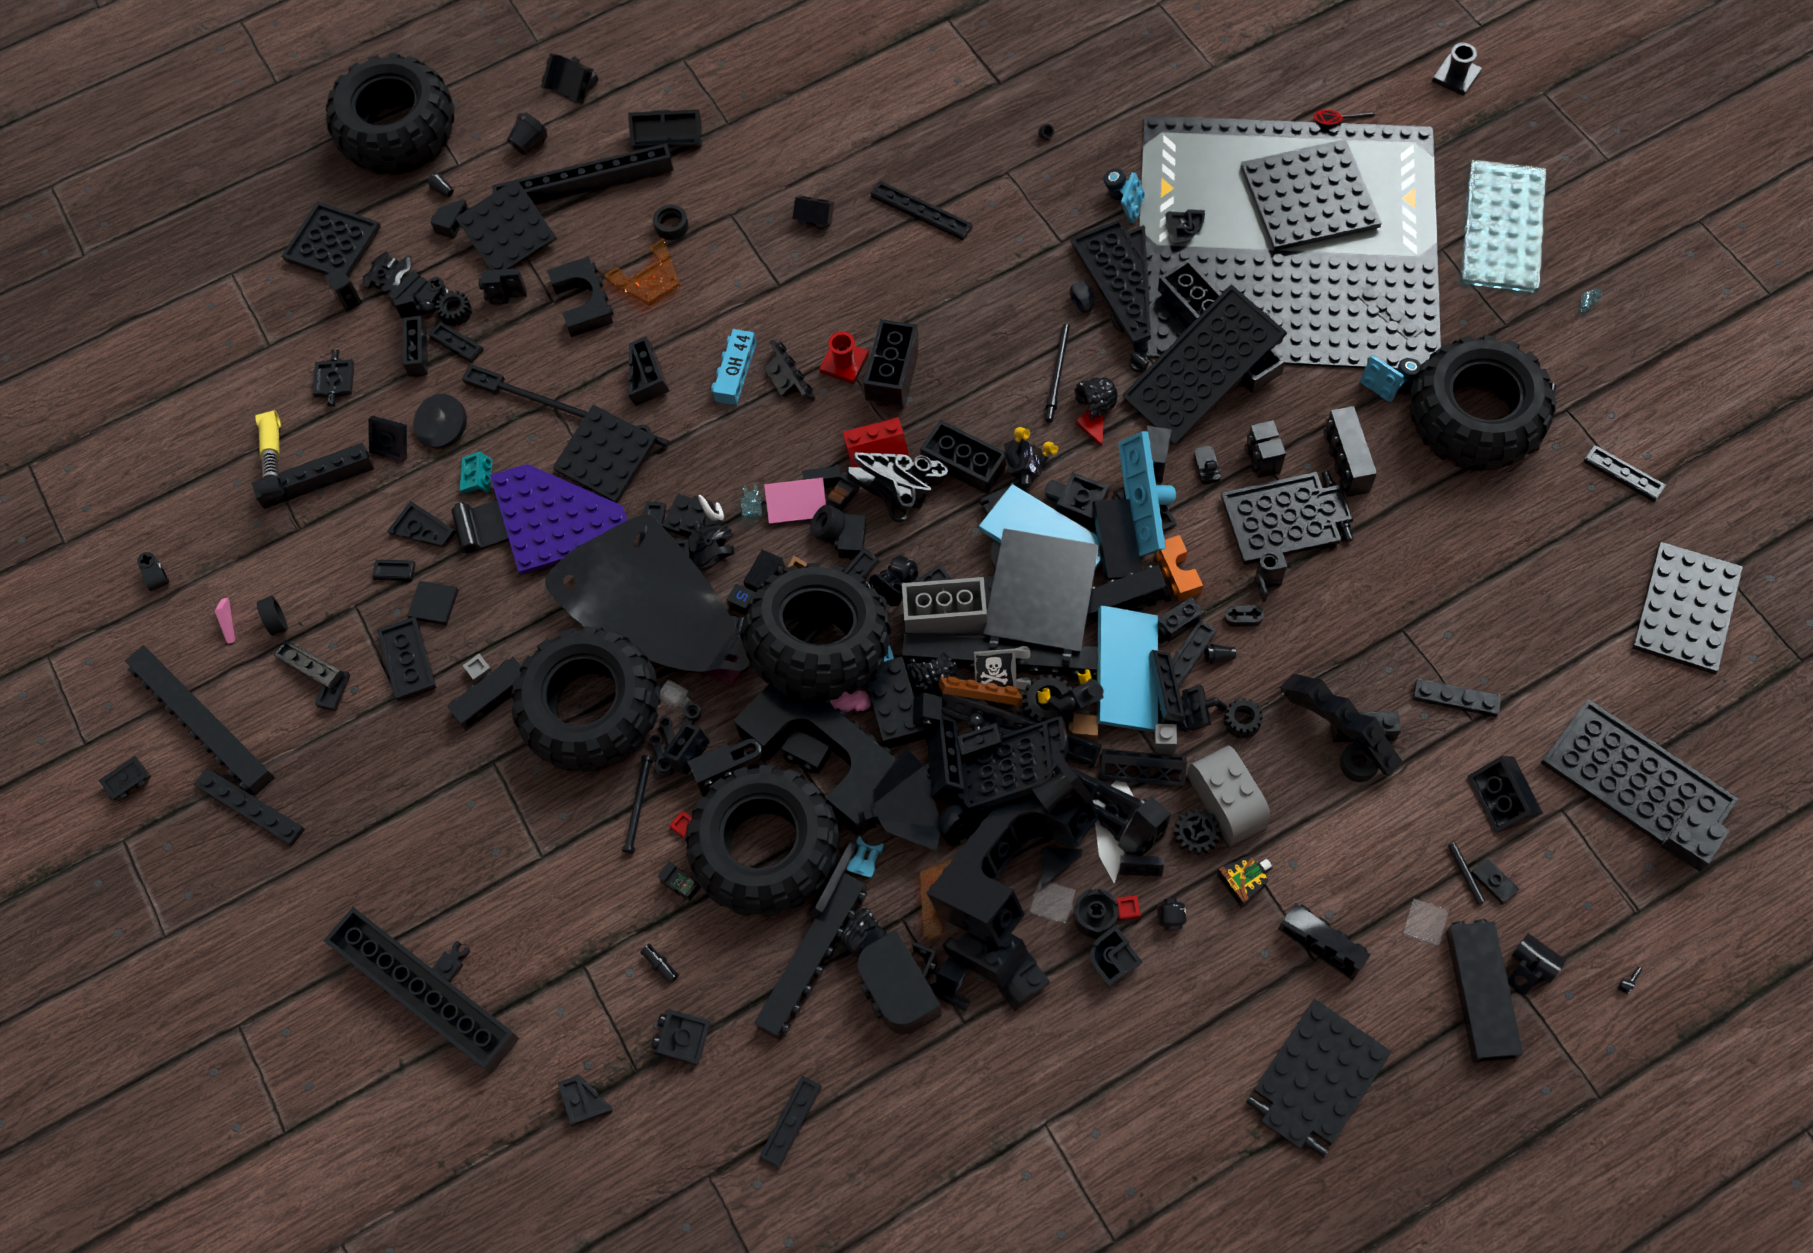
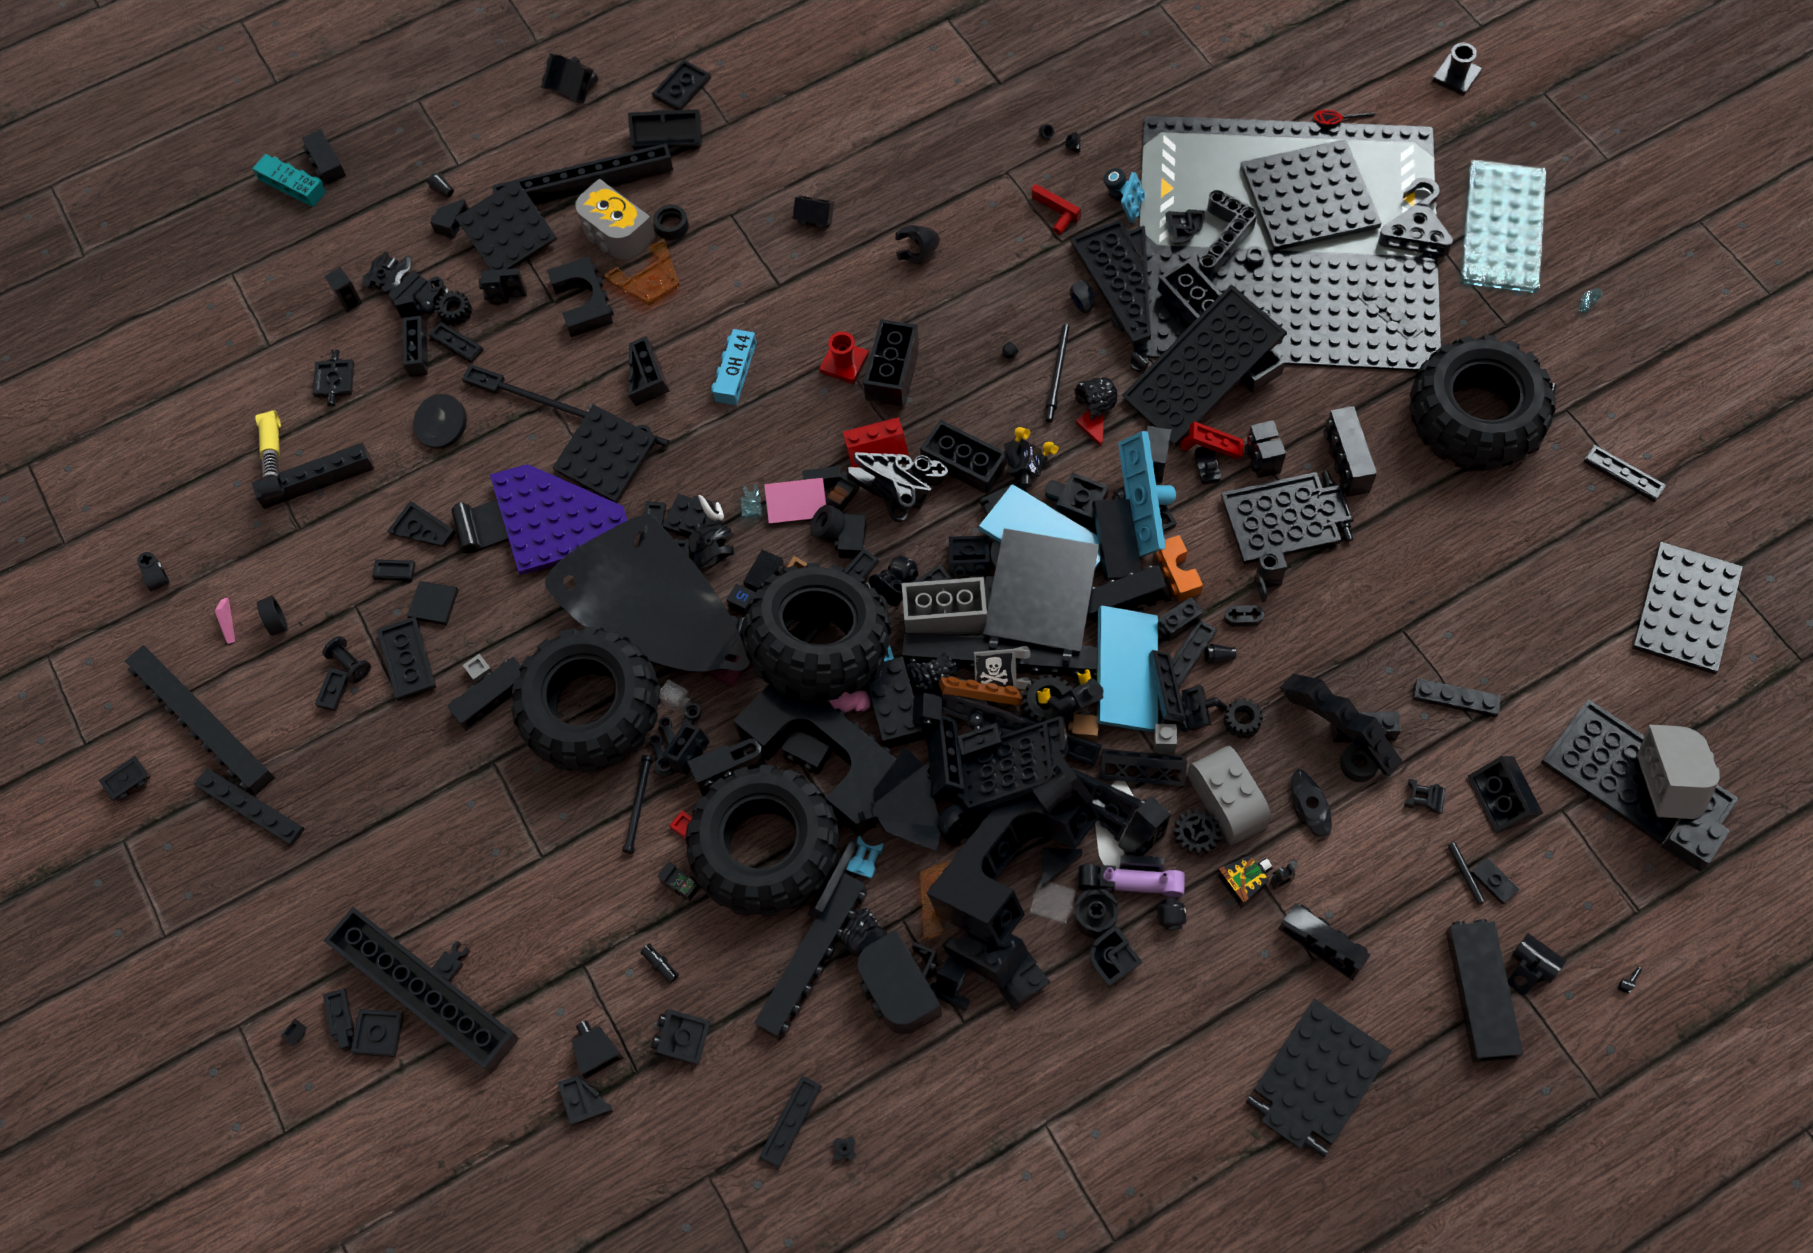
black tile [273,639,344,690] -> none
black plate [281,201,381,277] -> none
black tyre [326,53,455,175] -> none
black tile [368,415,407,462] -> none
teal bracket [459,451,492,494] -> none
black piece [507,113,548,155] -> none
black bracket [764,340,816,401] -> none
black tile [870,181,973,240] -> none
red tile [1116,895,1141,921] -> none
medium azure plate [1360,355,1421,402] -> none
clear piece [1403,898,1449,947] -> none
none -> teal brick [252,154,326,207]
none -> black plate [280,1018,307,1046]
none -> black brick [302,129,346,185]
none -> black hose [322,636,371,683]
none -> black hinge [323,988,354,1052]
none -> black plate [351,1009,404,1057]
none -> black torso [572,1021,623,1079]
none -> light grey brick [576,179,656,260]
none -> black tile [652,59,711,110]
none -> black plate [833,1137,856,1161]
none -> black piece [895,225,940,264]
none -> black plate [949,536,990,577]
none -> black hinge [1002,341,1019,358]
none -> red piece [1031,184,1081,235]
none -> black plate [1066,132,1081,153]
none -> lavender piece [1078,864,1185,898]
none -> red piece [1180,421,1243,459]
none -> black beam [1198,190,1257,279]
none -> tile [1246,246,1265,265]
none -> black plate [1270,864,1296,890]
none -> black piece [1291,769,1332,837]
none -> piece [1378,178,1453,256]
none -> black piece [1404,779,1446,814]
none -> light grey brick [1637,724,1720,819]

